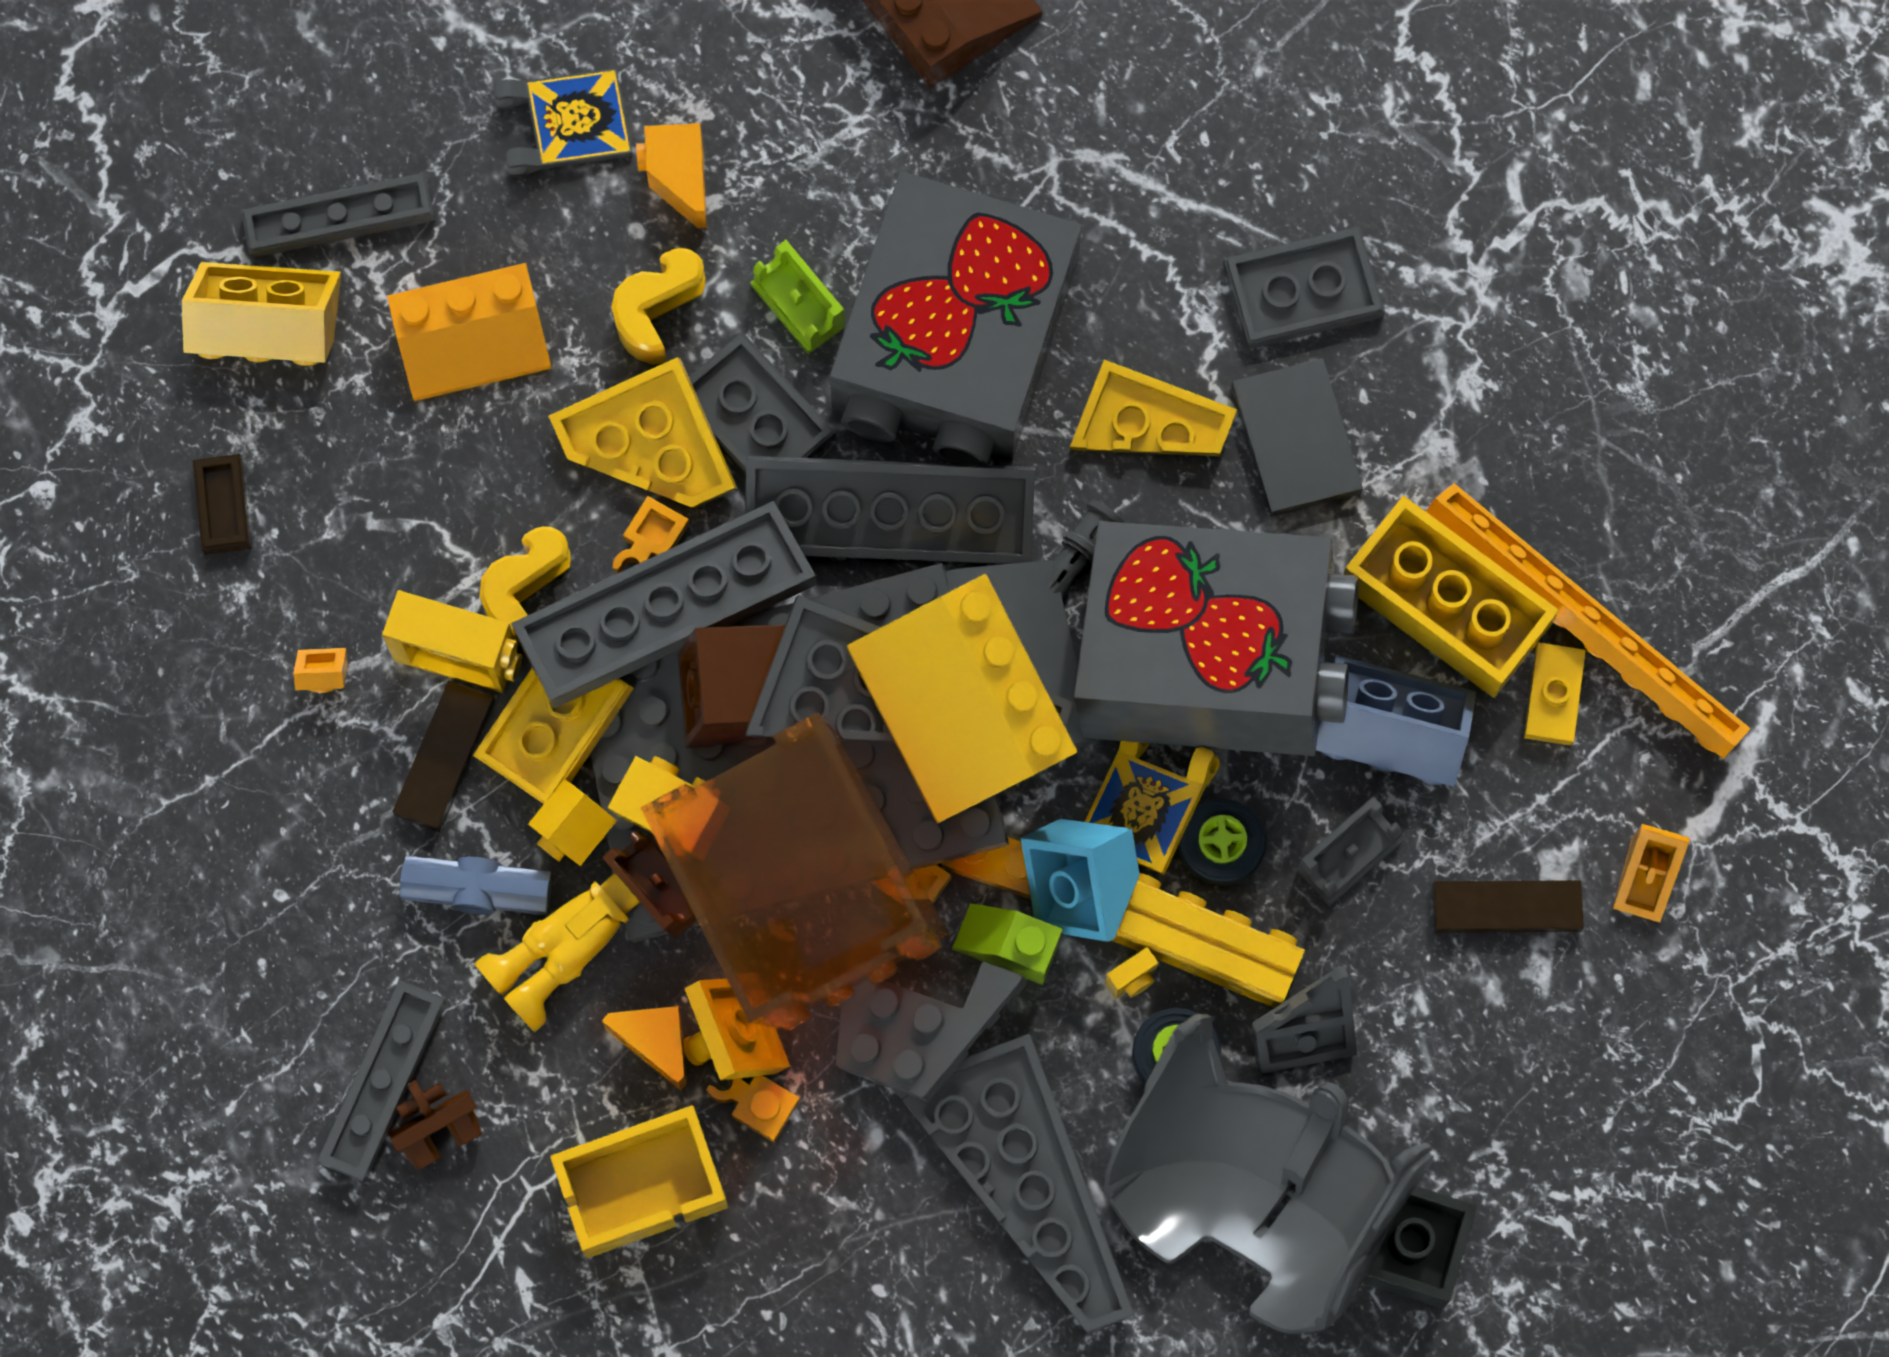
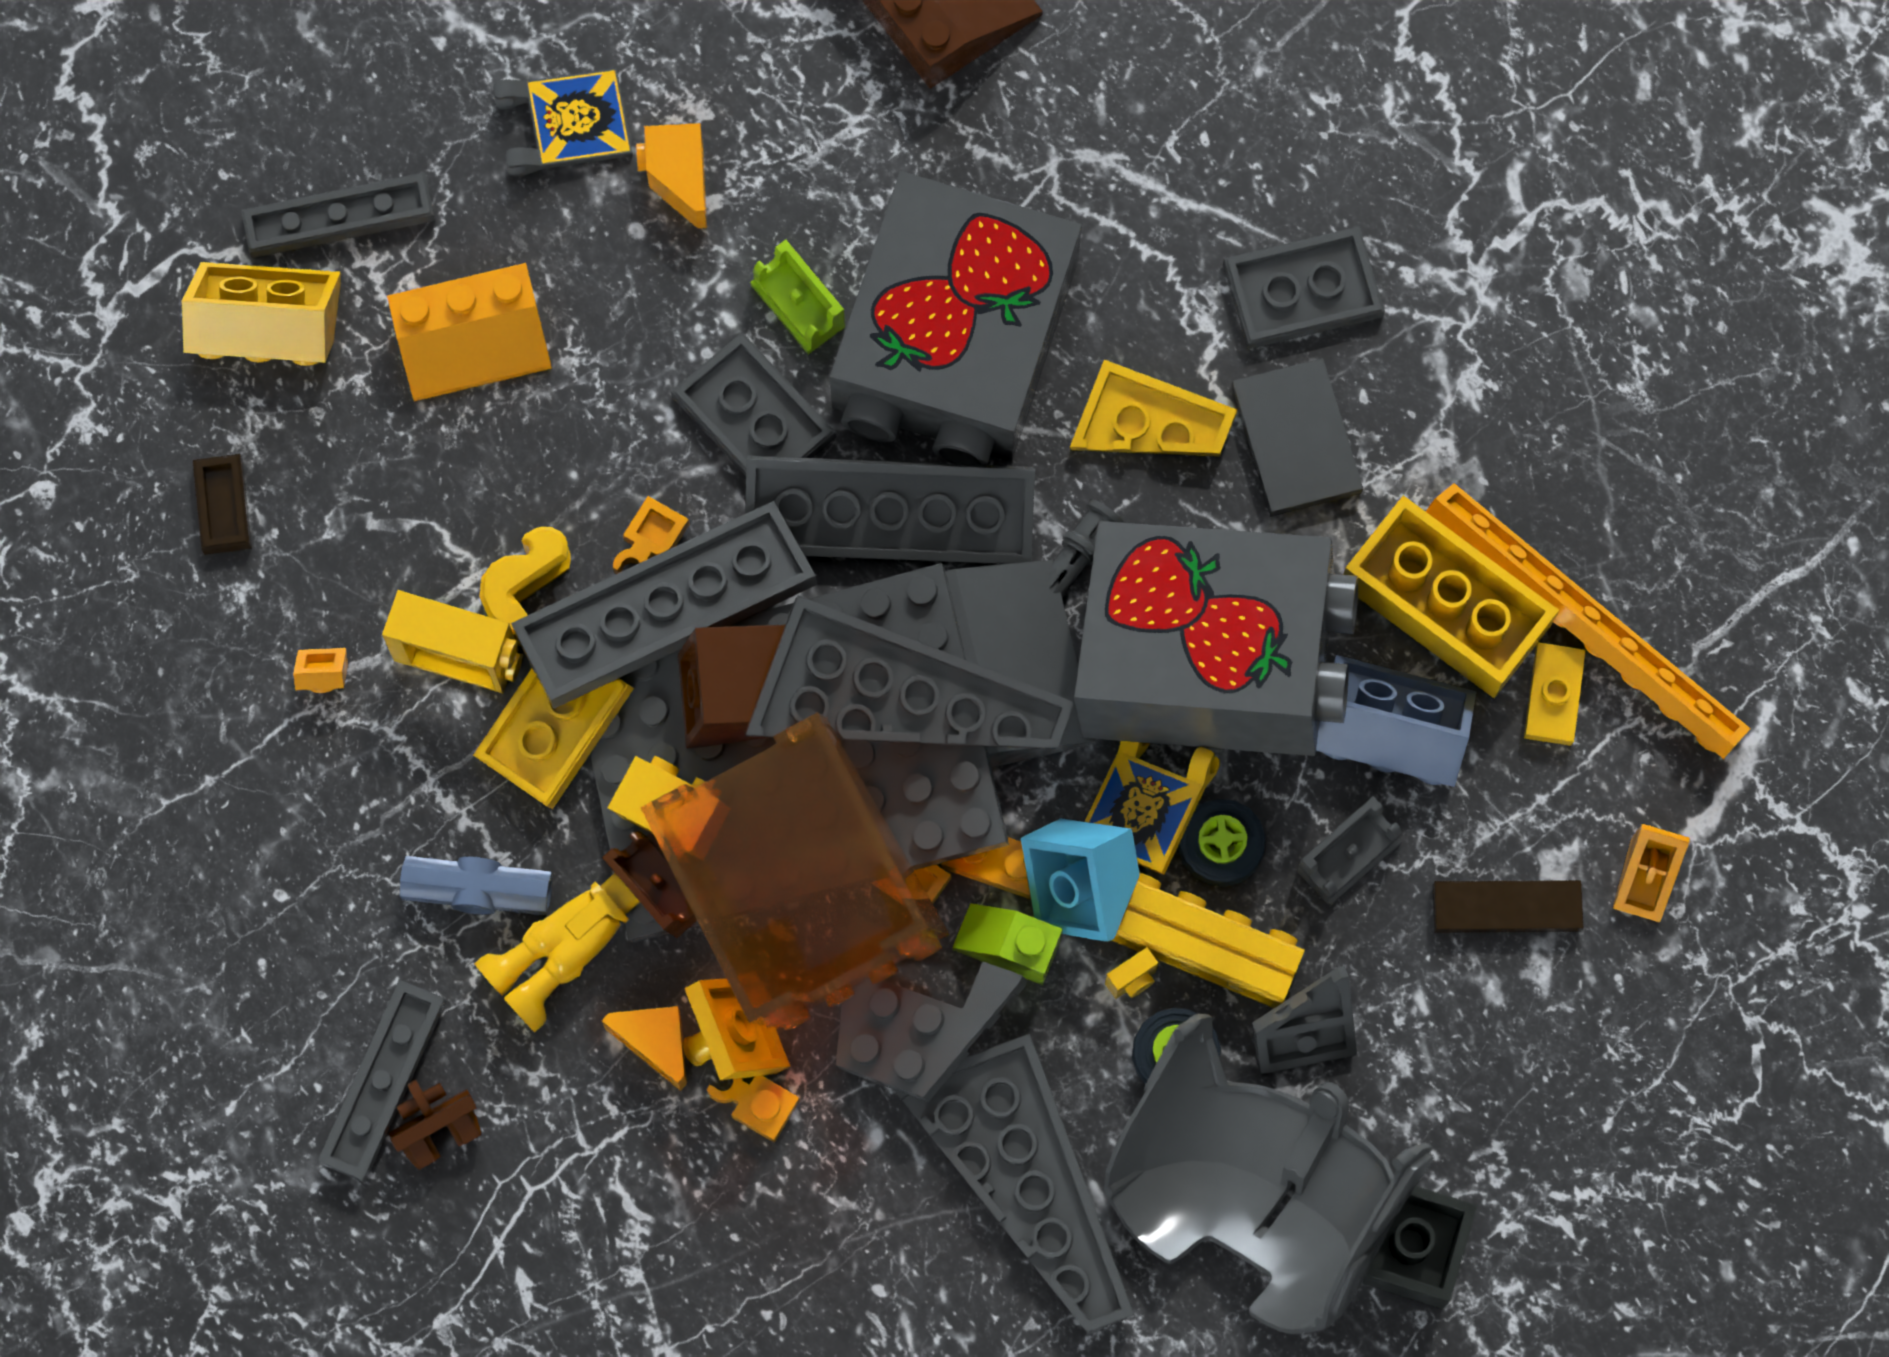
dark brown tile [392,680,495,832] -> none
yellow brick [528,779,617,866] -> none
yellow plate [549,357,737,508] -> none
yellow piece [550,1105,729,1259] -> none
yellow animal [611,248,706,365] -> none
yellow slope [846,573,1078,823] -> none

